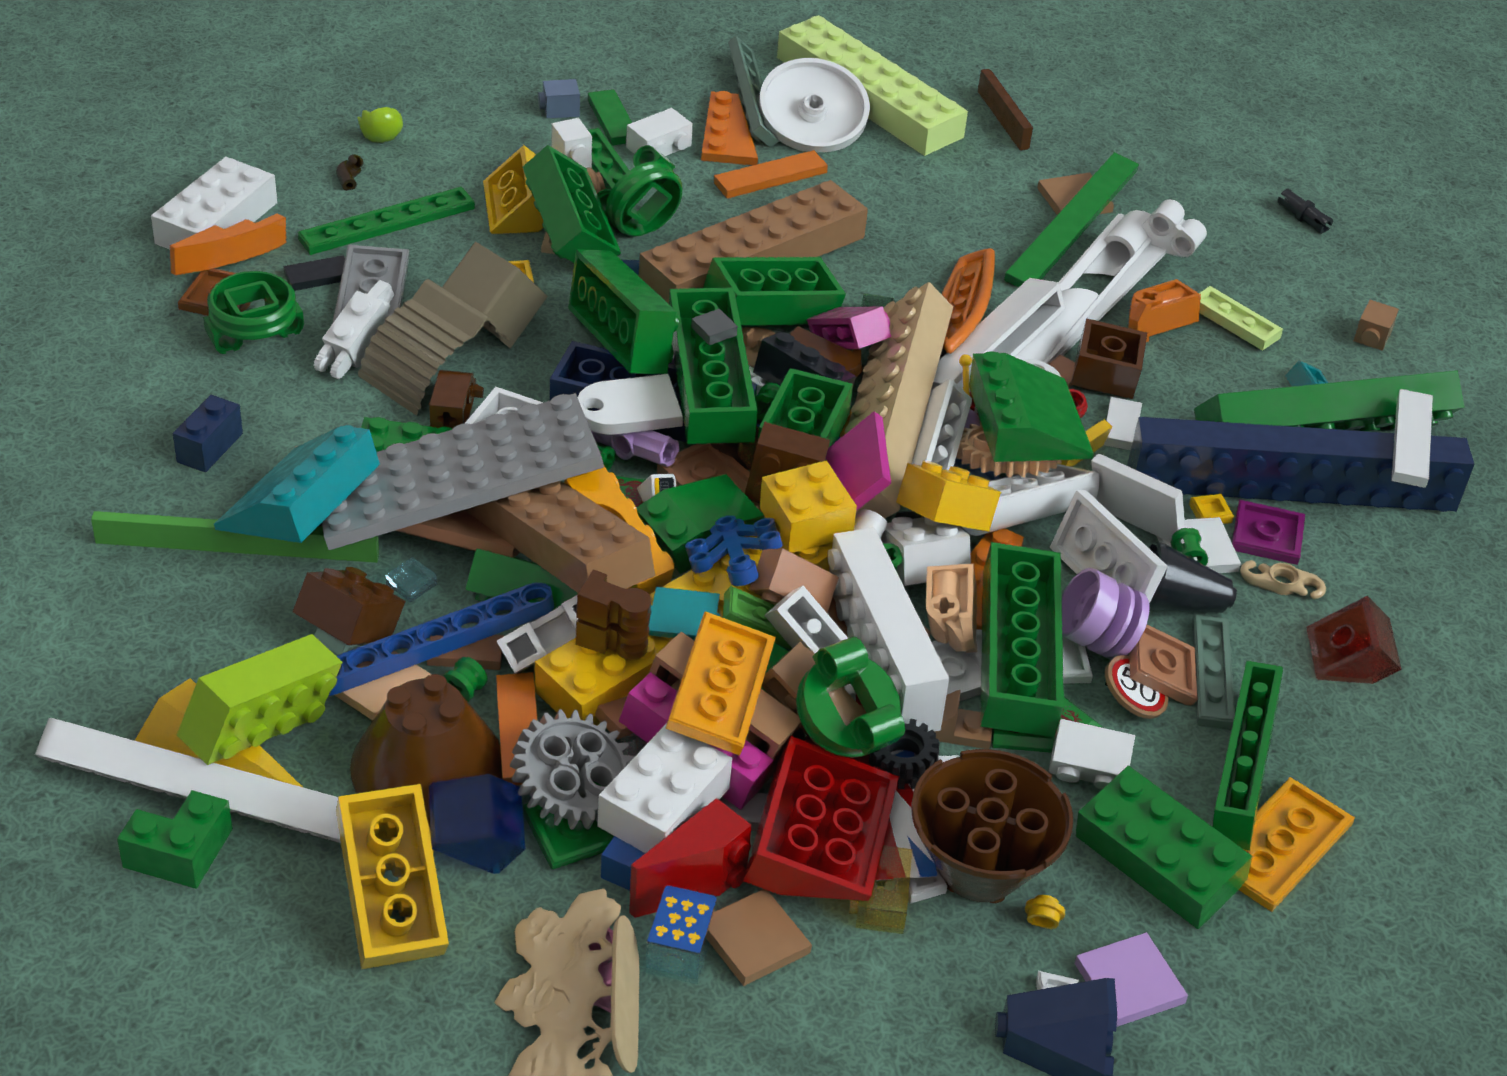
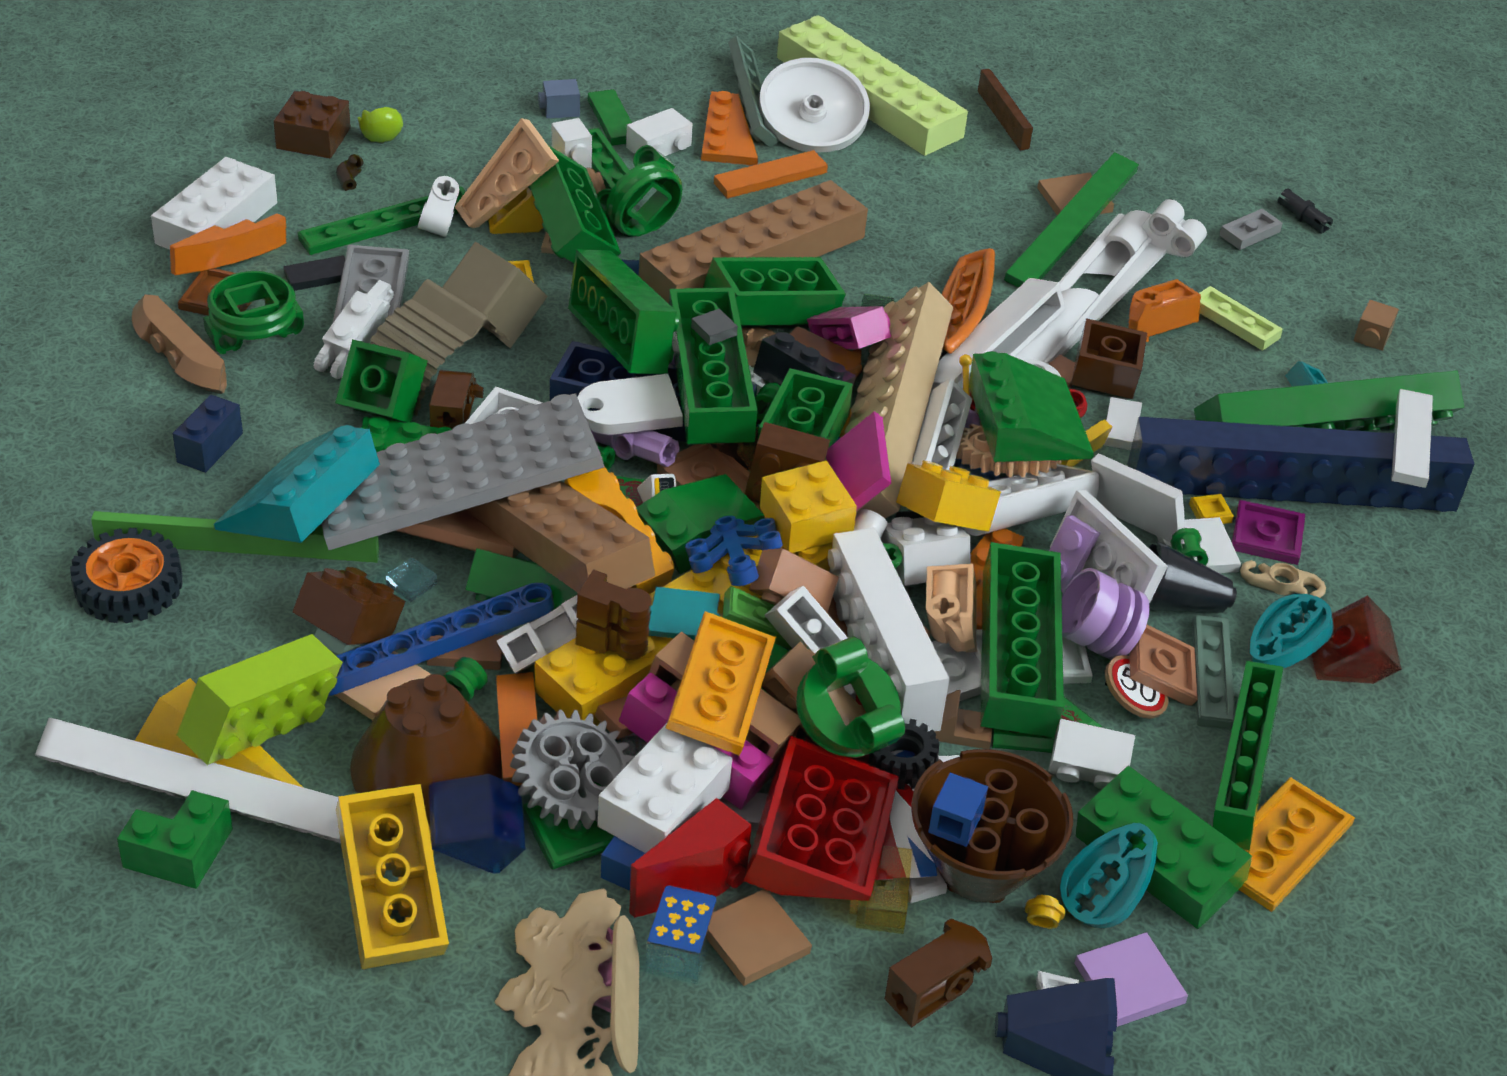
none -> black wheel [70,528,183,623]
none -> medium nougat brick [132,294,227,394]
none -> reddish brown brick [274,91,351,159]
none -> green brick [335,339,428,423]
none -> white piece [417,176,459,237]
none -> light nougat wing [455,118,559,228]
none -> reddish brown piece [884,919,992,1028]
none -> blue brick [928,773,988,847]
none -> lavender plate [1049,515,1100,593]
none -> teal piece [1060,823,1158,928]
none -> light grey plate [1219,209,1283,250]
none -> teal piece [1250,594,1334,669]

